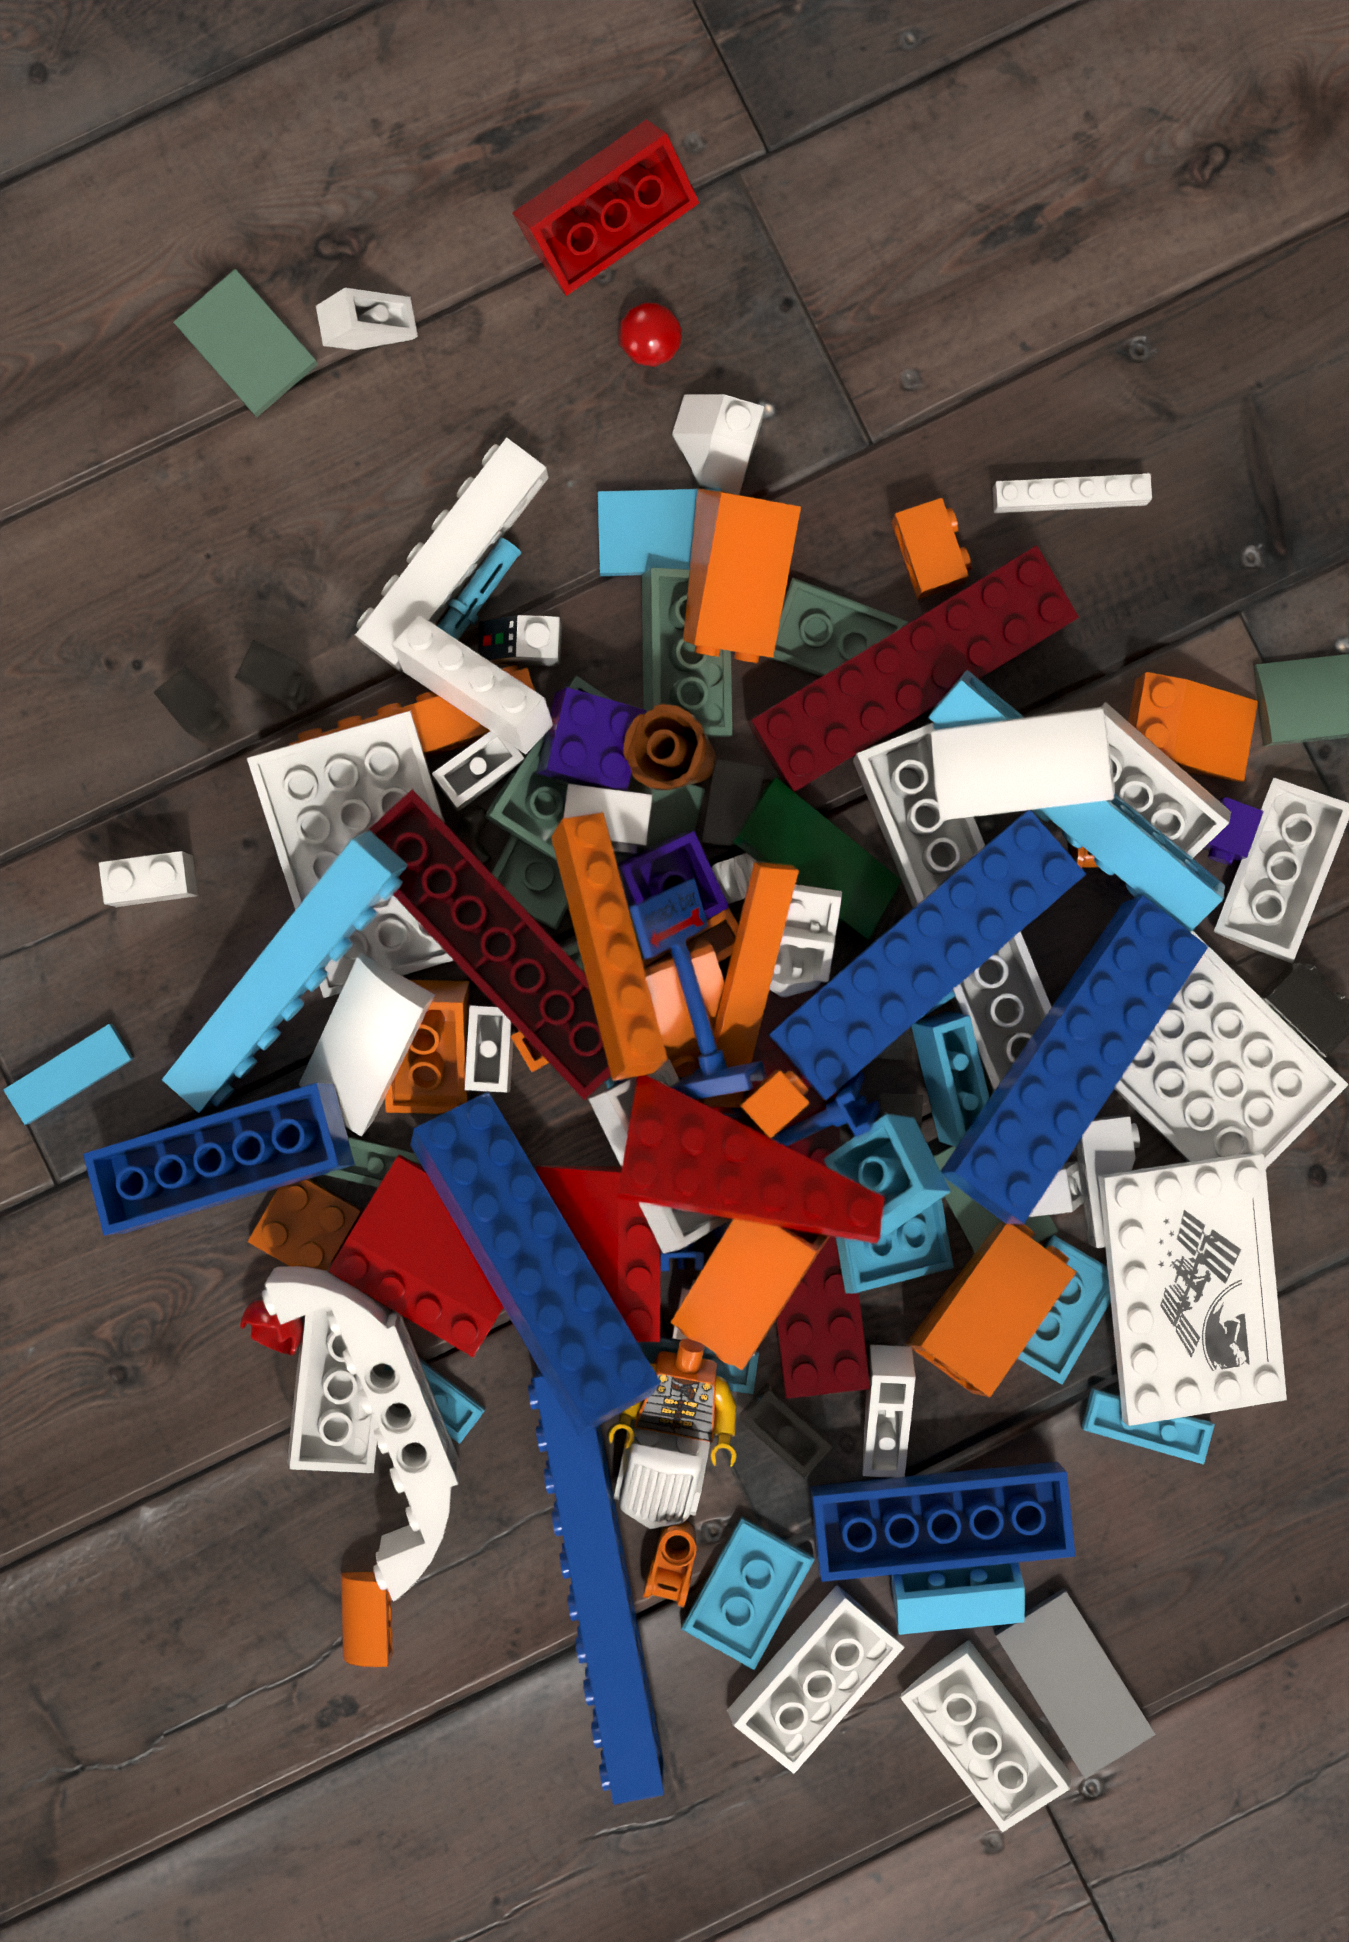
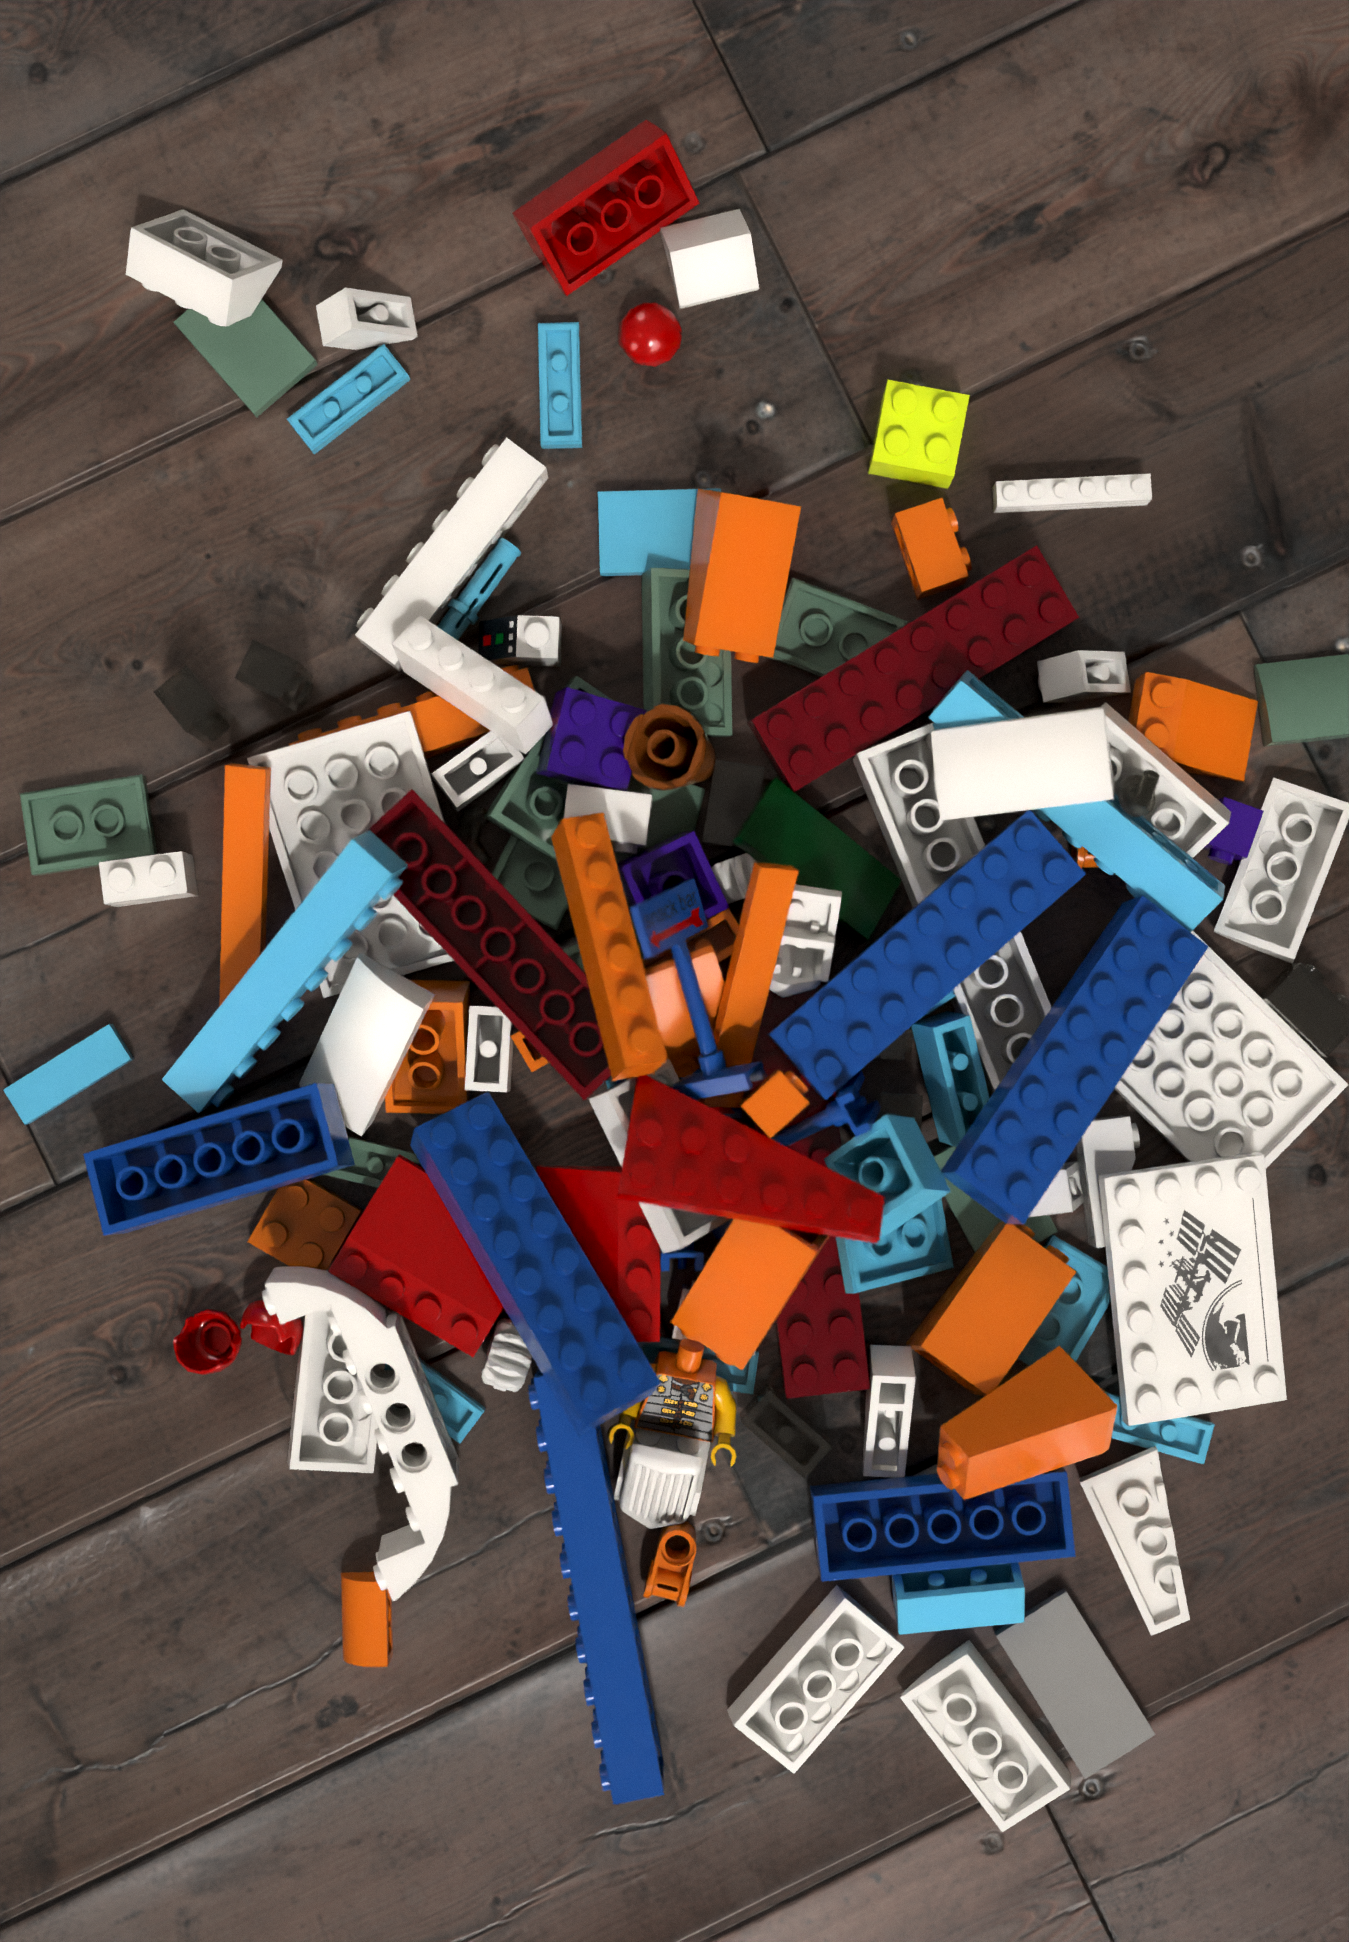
white slope [672,394,764,495] -> none
medium azure tile [681,1516,815,1670] -> none
none -> sand green tile [20,774,157,876]
none -> white slope [126,209,283,327]
none -> red hair [173,1309,242,1375]
none -> orange tile [219,763,271,1007]
none -> medium azure tile [287,344,411,454]
none -> white gear [481,1318,532,1392]
none -> medium azure tile [538,322,582,449]
none -> white slope [660,209,759,309]
none -> neon yellow brick [868,380,970,489]
none -> orange slope [937,1346,1118,1500]
none -> white slope [1037,650,1131,703]
none -> white wing [1079,1446,1190,1636]
none -> clear smoke plate [1118,770,1160,818]

